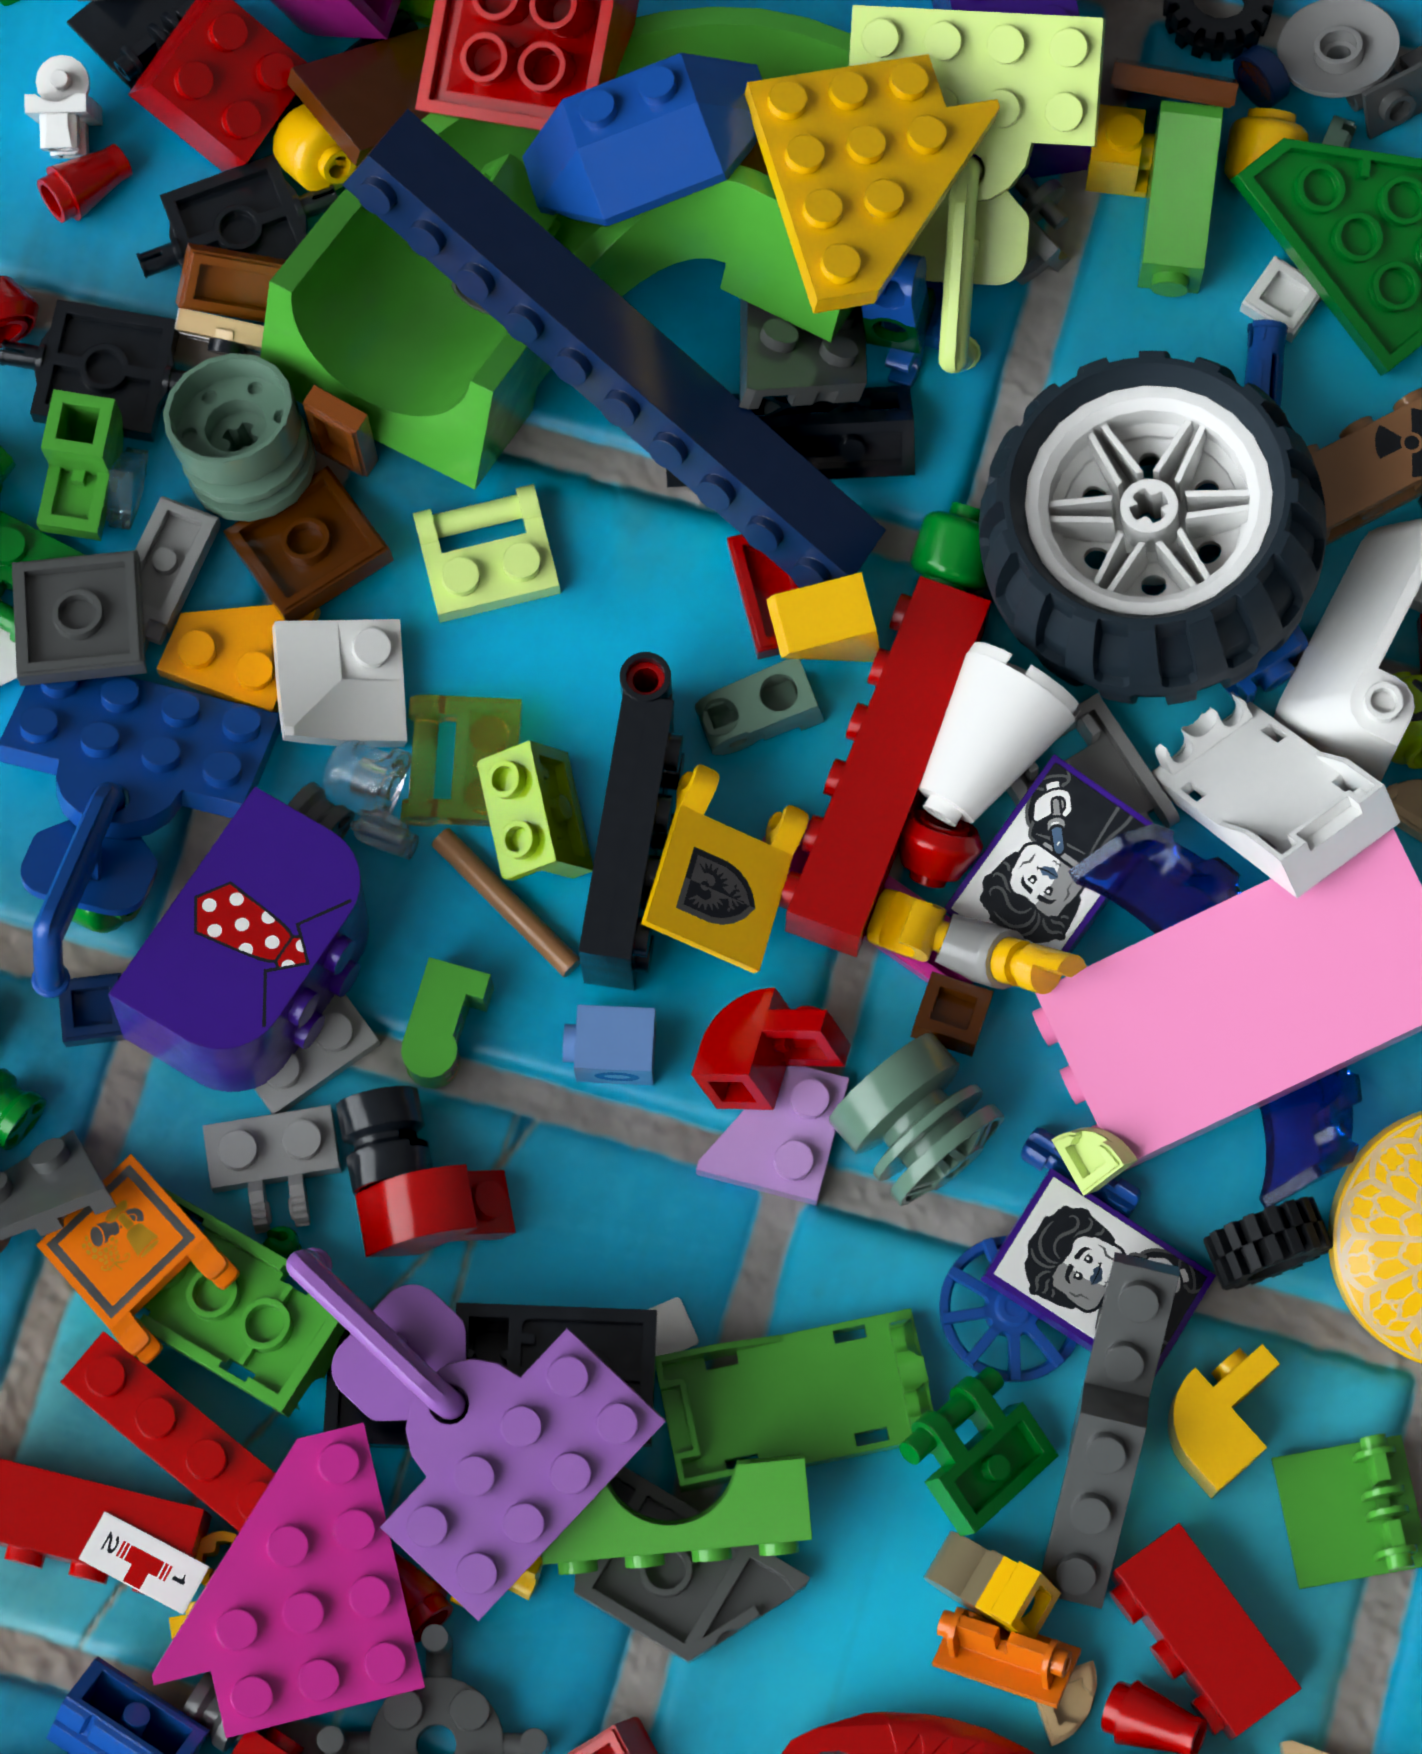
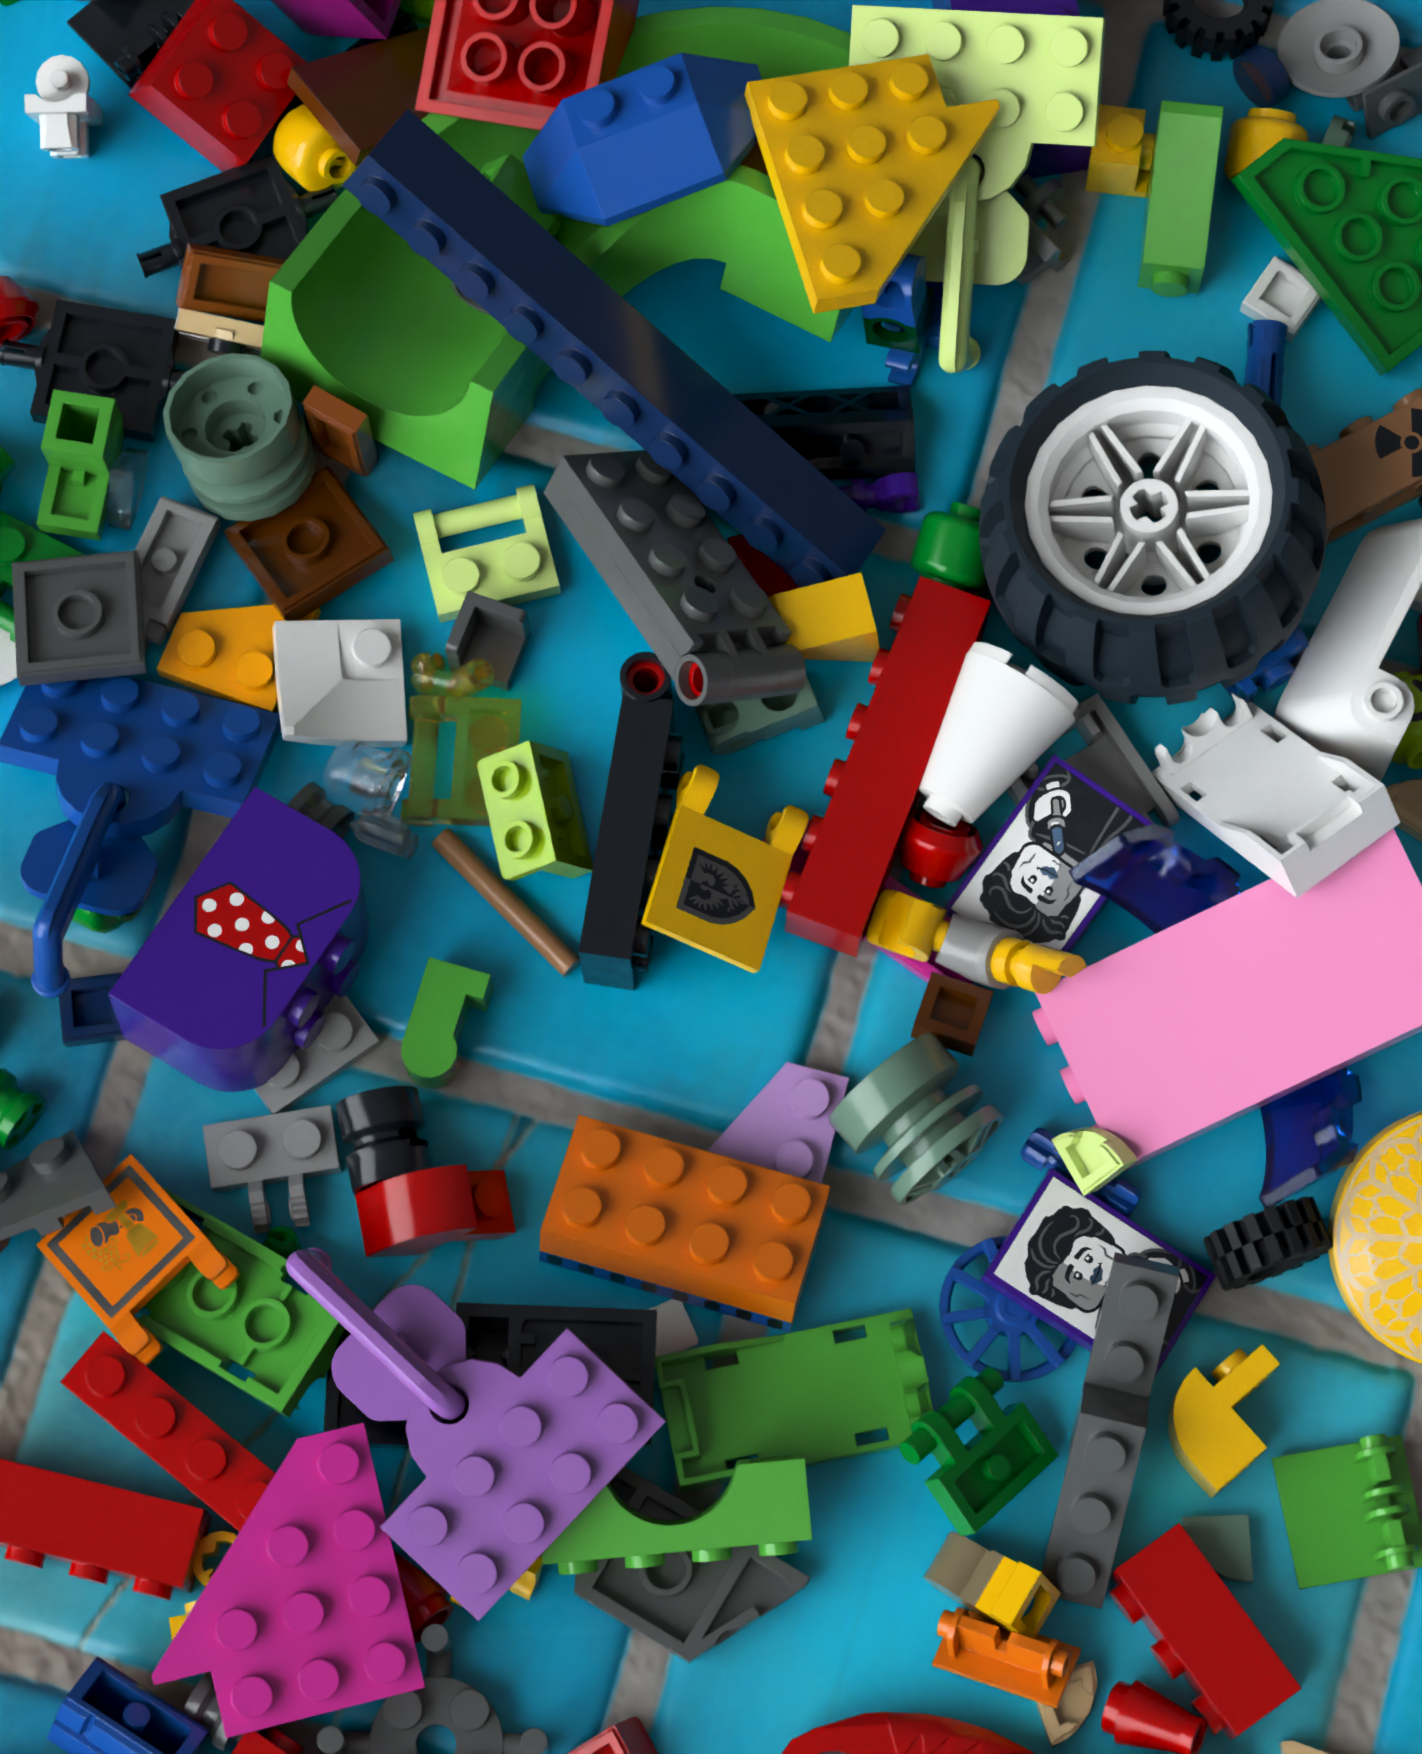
red cone [37,144,132,223] -> none
white sticker [78,1511,209,1615] -> none
medium blue brick [563,1004,657,1085] -> none
red brick [691,987,851,1110] -> none
dark grey wing [739,299,867,410] -> none
reddish brown tile [1110,58,1239,108] -> none
none -> clear yellow arm [409,652,494,702]
none -> dark grey panel [445,591,531,691]
none -> orange brick [539,1115,831,1333]
none -> dark grey hinge [543,450,806,706]
none -> dark purple piece [837,472,920,513]
none -> sand green tile [1180,1514,1253,1584]

